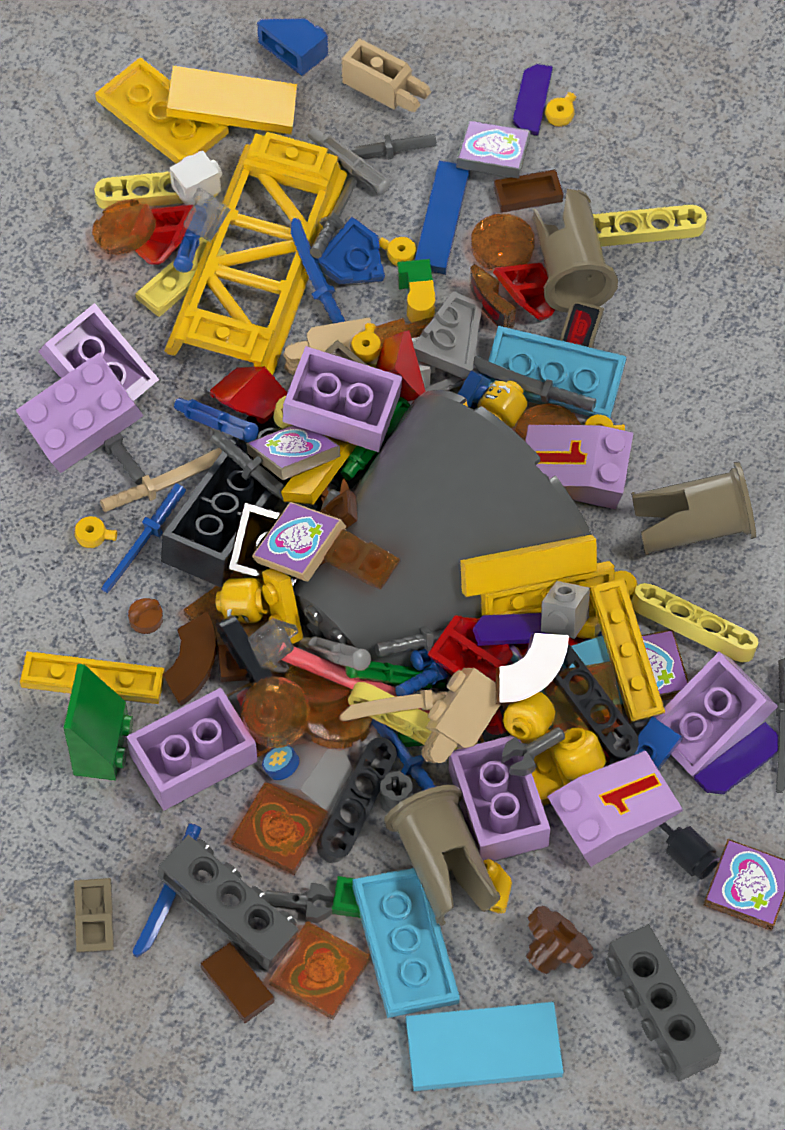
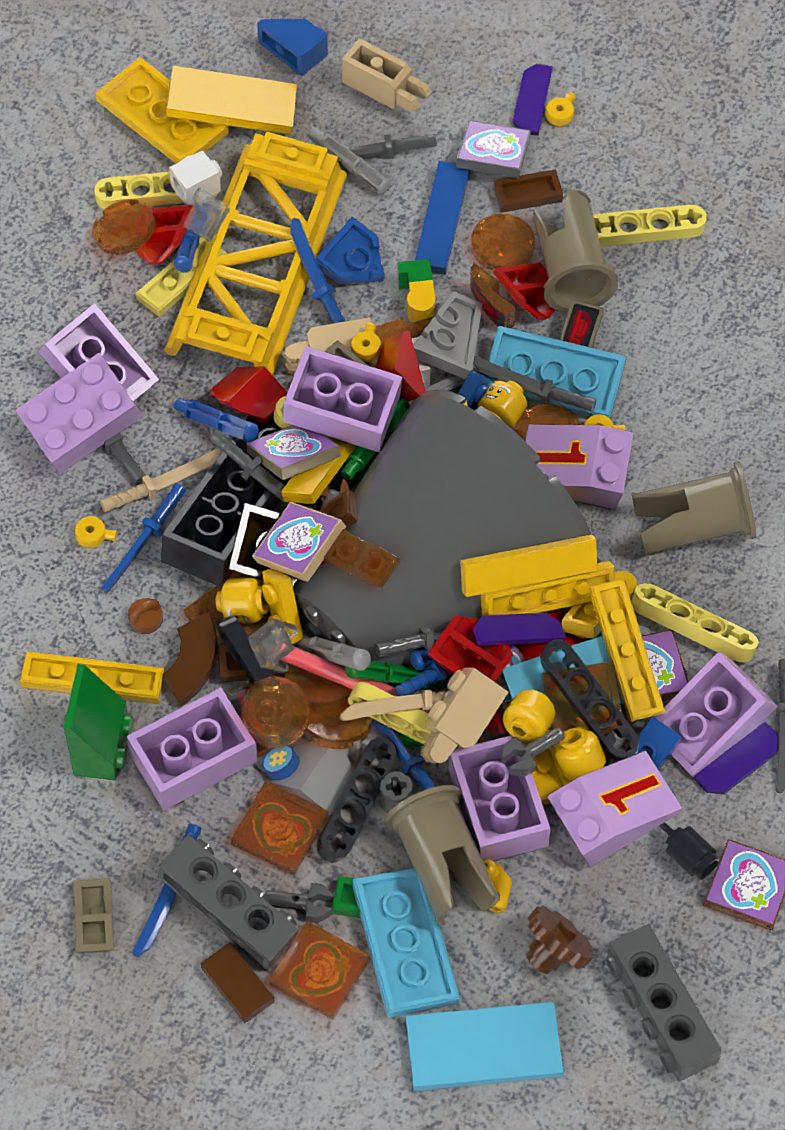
dark grey sword [310,176,357,258] -> none
yellow piece [379,237,417,266] -> none
tile [496,633,569,704] -> none
light grey brick [541,581,590,639] -> none

